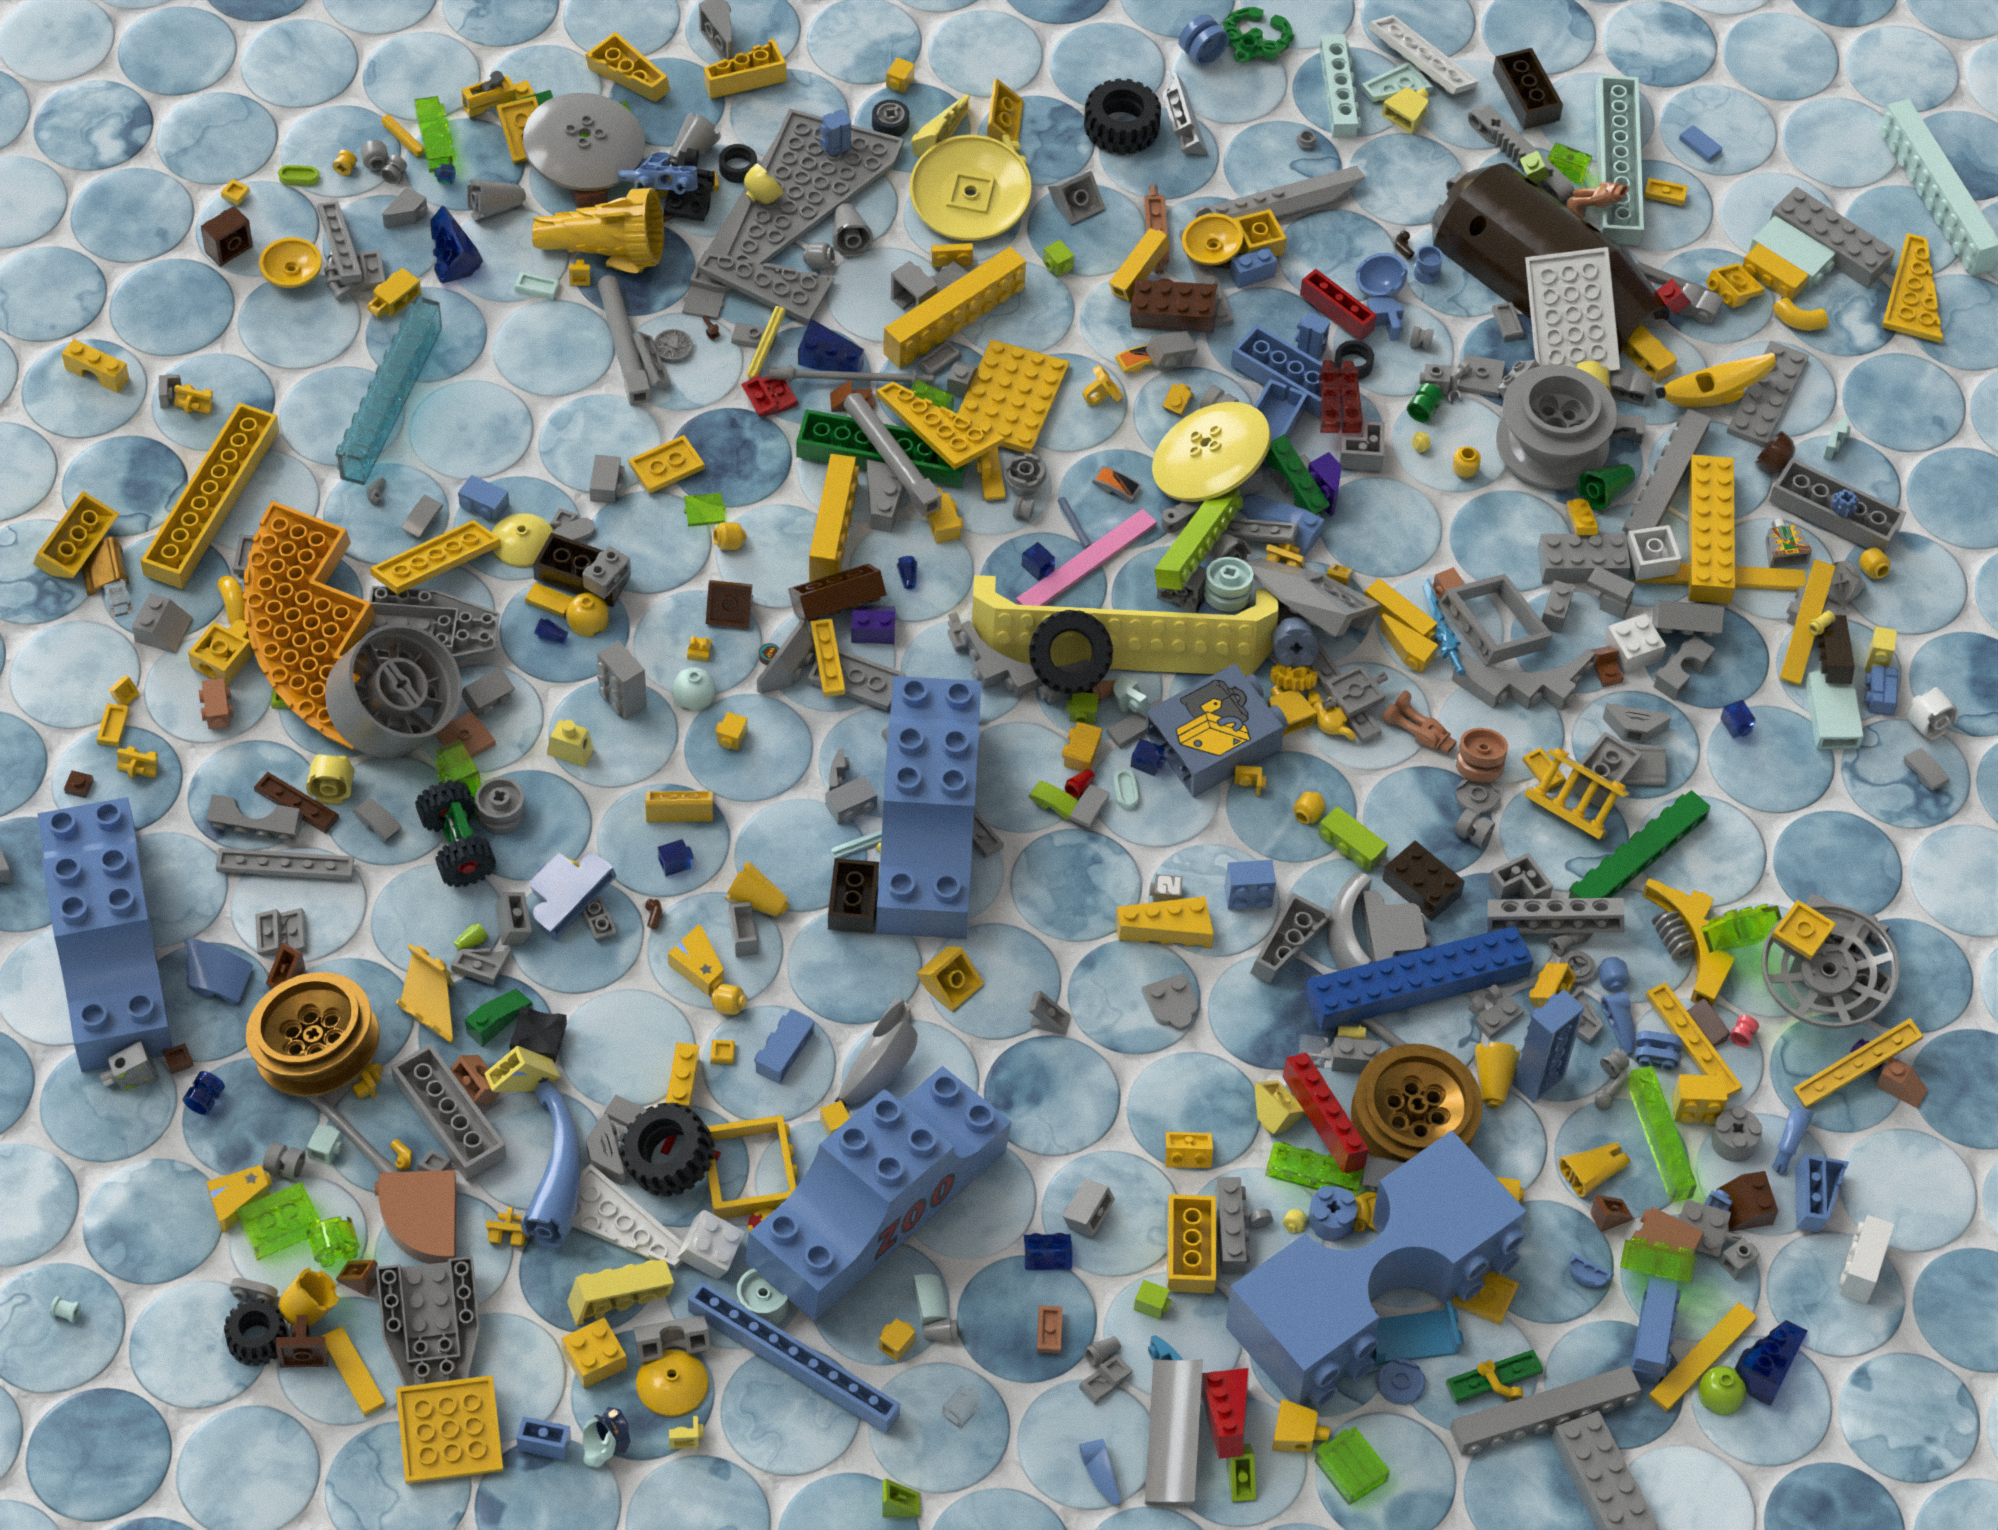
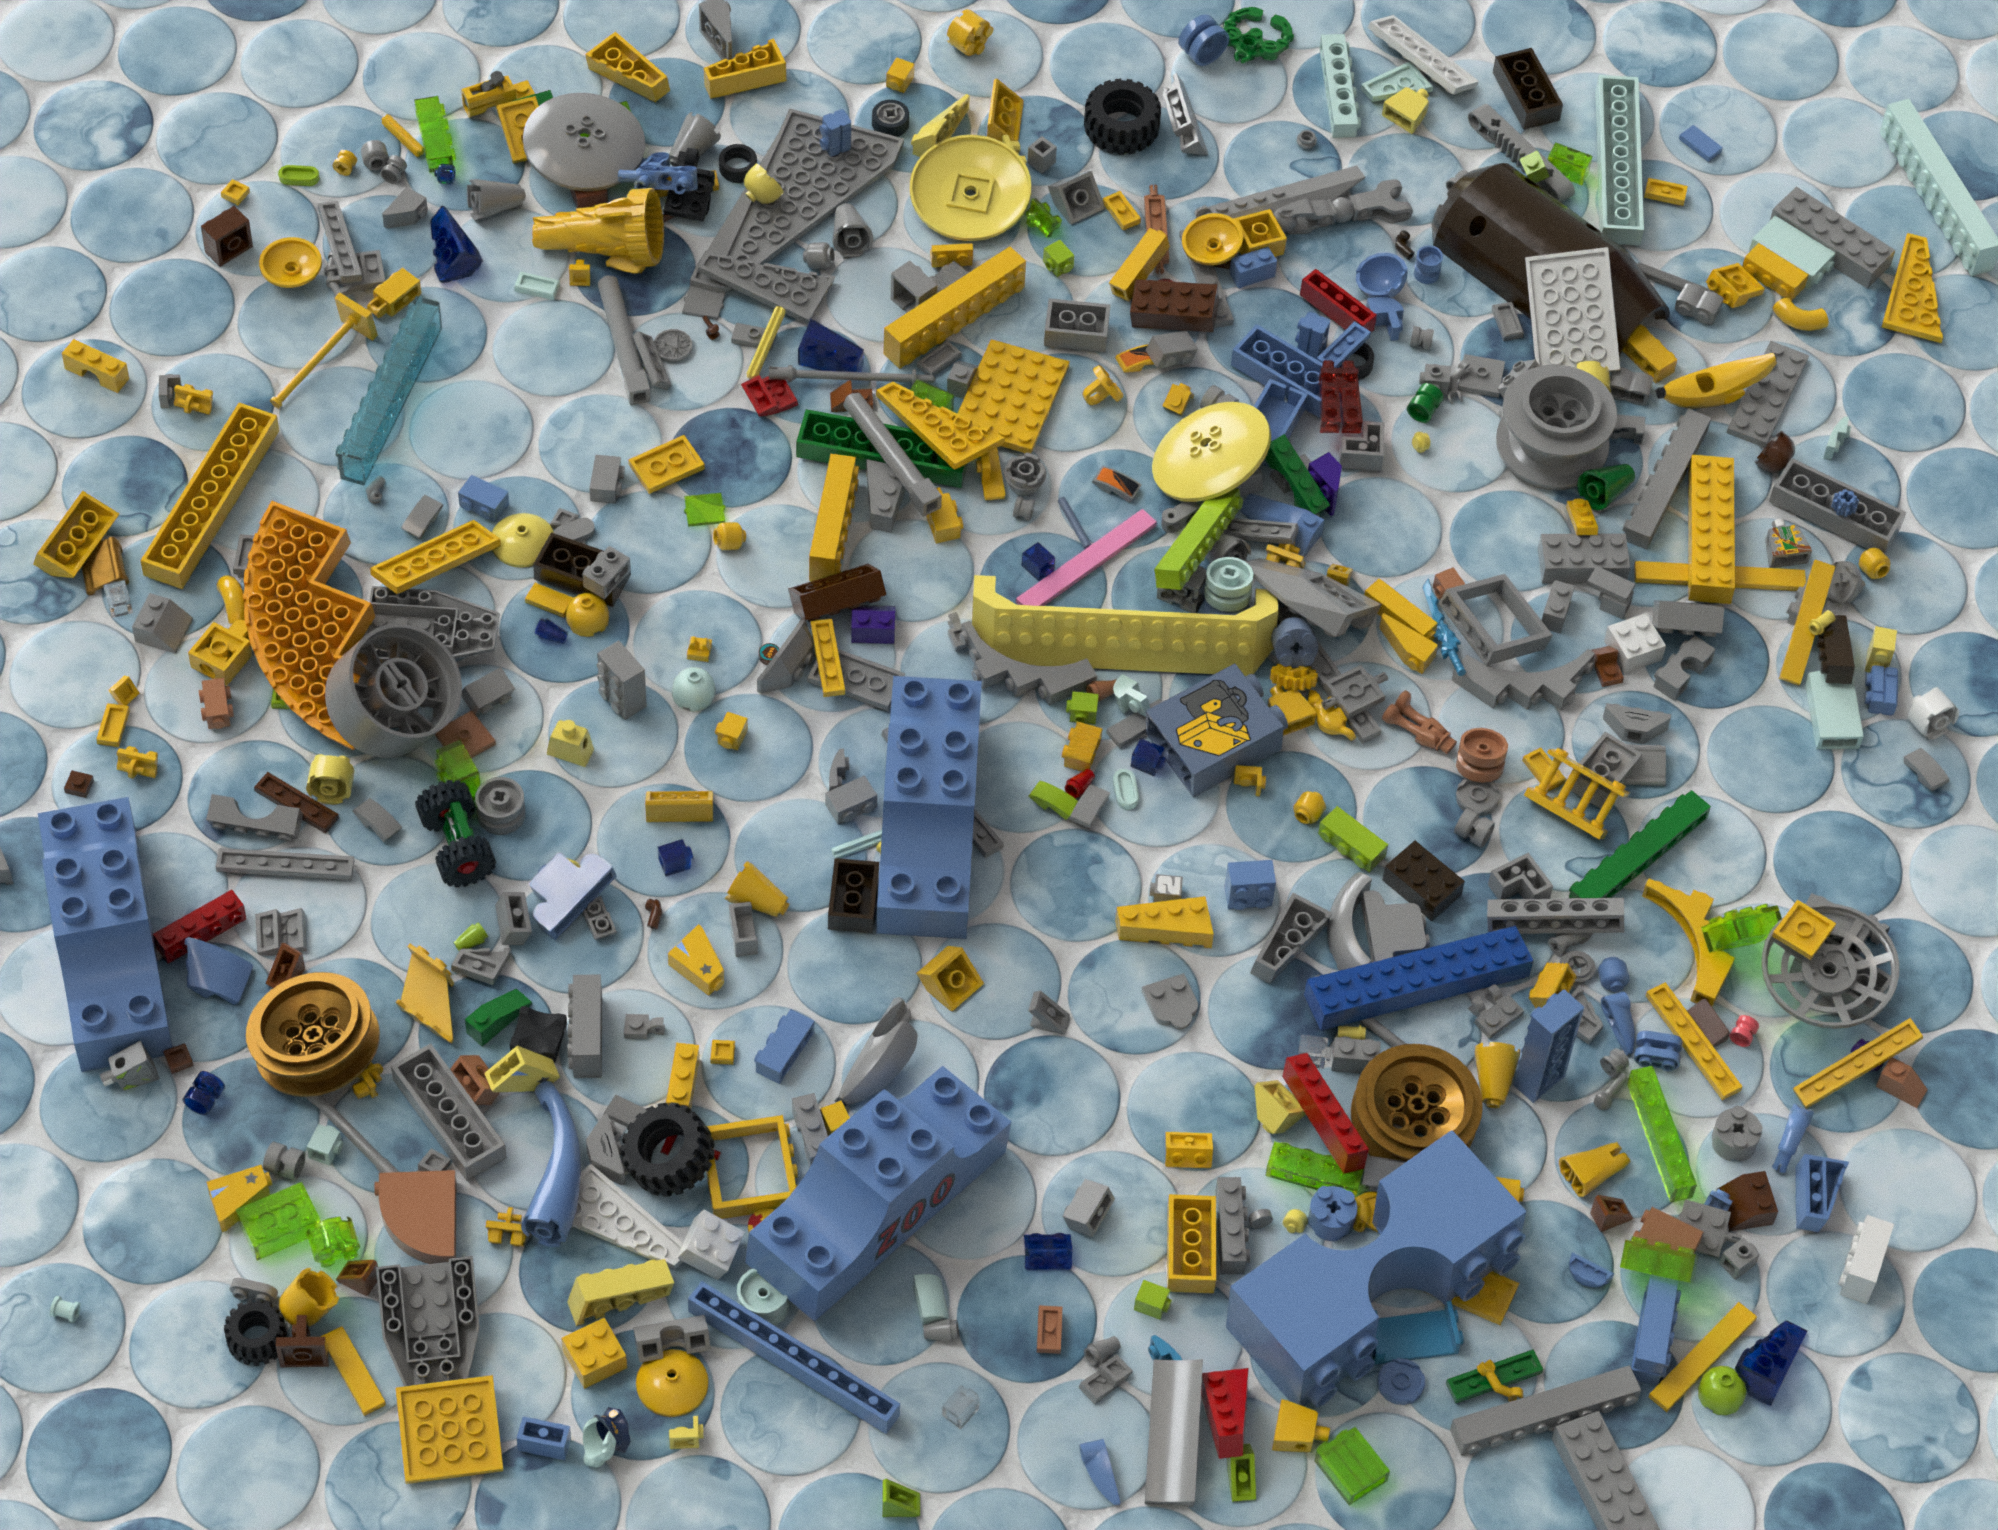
yellow arm [390,1138,413,1171] -> none
reddish brown bracket [705,580,753,628] -> none
yellow head [711,984,747,1015] -> none
yellow brick [879,1318,915,1362] -> none
clear blue cone [896,556,918,589] -> none
black tyre [1029,610,1113,694] -> none
yellow head [1452,446,1481,478] -> none
nougat piece [1567,182,1629,218] -> none
white brick [1627,525,1682,580] -> none
light grey piece [1652,911,1696,961] -> none
red brick [1656,278,1691,315] -> none
yellow brick [1672,1074,1727,1124] -> none
clear blue brick [1720,699,1756,739] -> none
none -> red brick [153,889,246,964]
none -> yellow tile [270,292,378,409]
none -> light grey brick [568,974,602,1078]
none -> light grey plate [624,1014,665,1039]
none -> light grey arch [792,1093,828,1168]
none -> yellow brick [947,9,994,56]
none -> clear neon green hips [1025,198,1062,238]
none -> light grey brick [1027,136,1057,174]
none -> light grey brick [1044,298,1110,352]
none -> yellow plate [1103,191,1141,231]
none -> light grey piece [1274,179,1413,234]
none -> medium blue plate [1316,321,1371,371]

